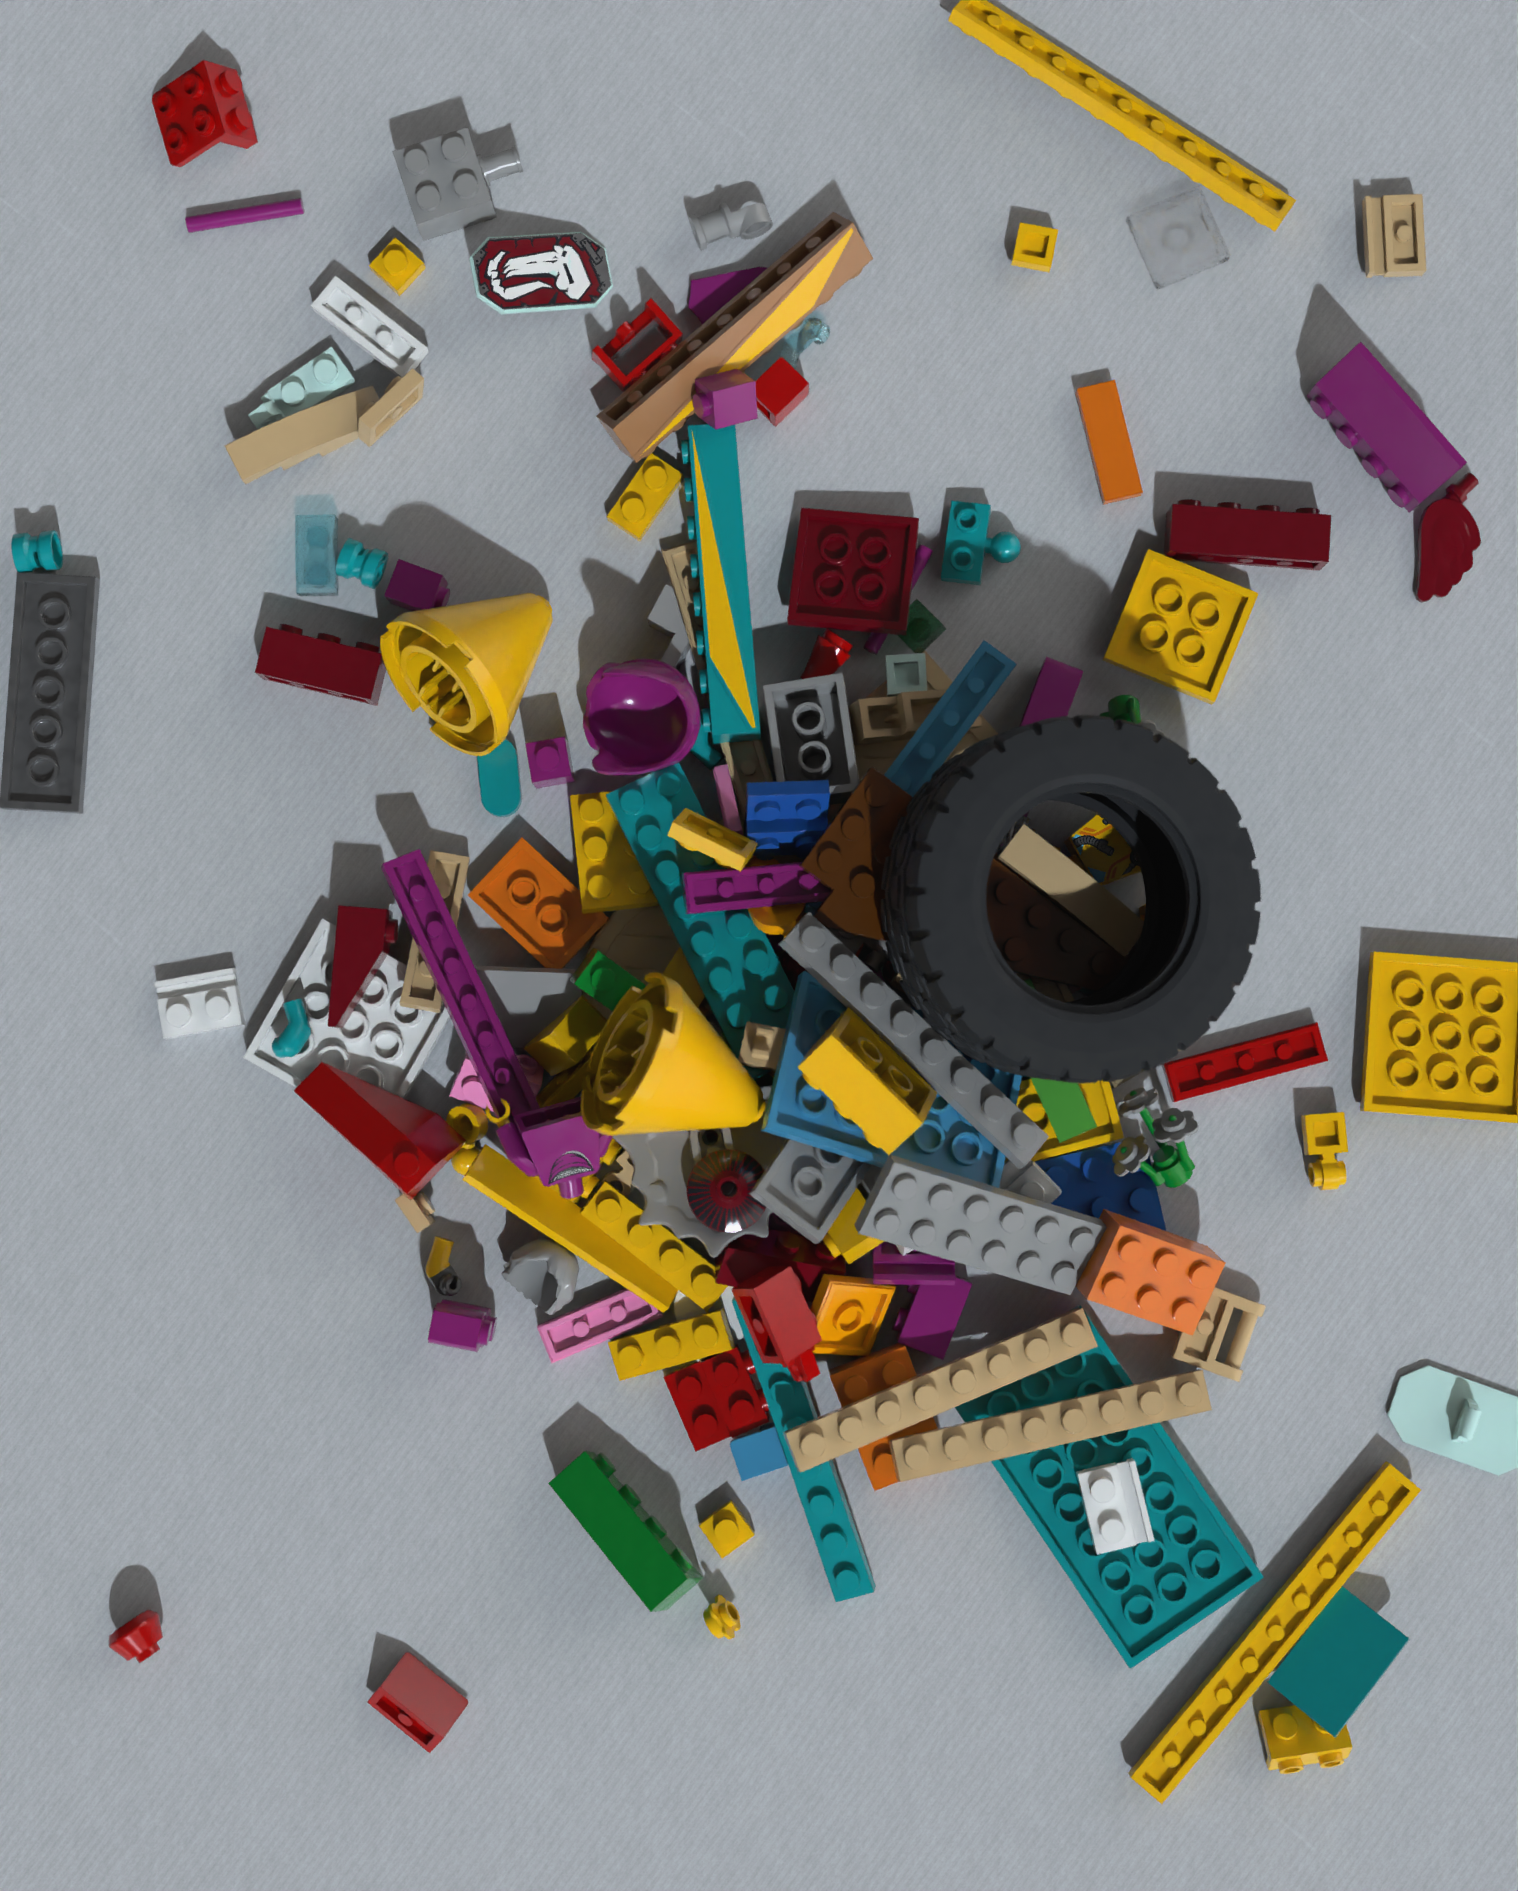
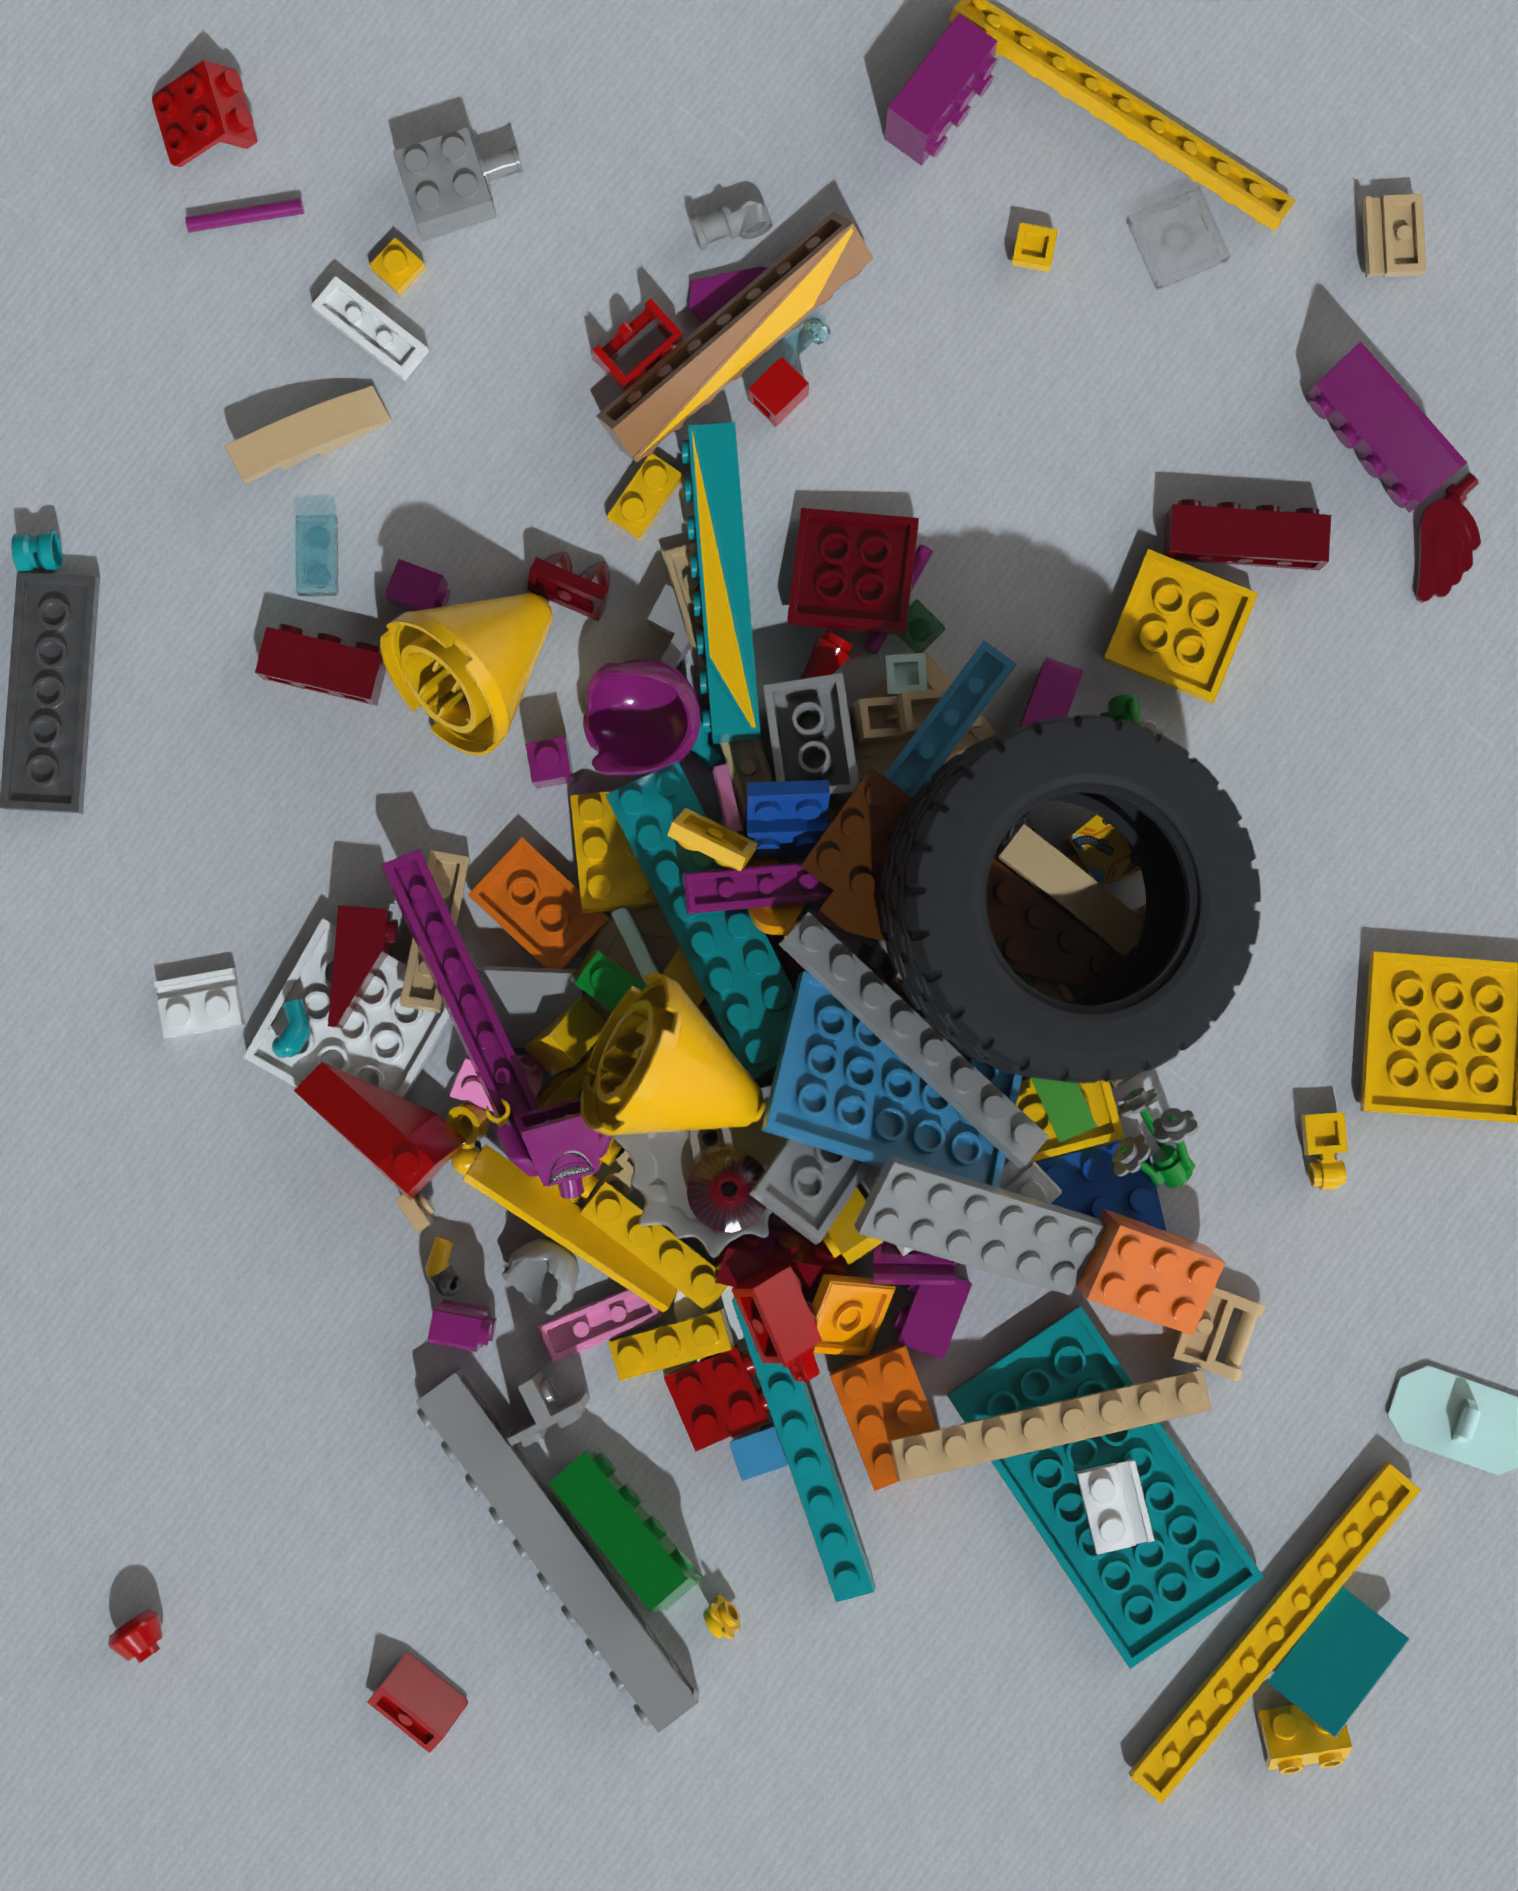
light aqua hinge [248,346,356,429] -> none
teal wheel [336,538,388,589] -> none
tan plate [358,368,424,448] -> none
shield [469,232,613,315] -> none
teal tile [477,739,522,817] -> none
magenta brick [693,369,758,430] -> none
yellow plate [699,1499,755,1559] -> none
tan tile [739,1021,786,1072] -> none
tan plate [783,1308,1098,1473] -> none
yellow slope [798,1007,938,1155] -> none
teal plate [941,501,1021,585] -> none
orange tile [1075,380,1143,505] -> none
red tile [1162,1022,1328,1102] -> none
none -> light grey brick [416,1368,699,1733]
none -> light grey bracket [507,1370,590,1447]
none -> dark red tile [527,551,610,622]
none -> light aqua tile [611,907,660,986]
none -> magenta brick [884,13,998,166]

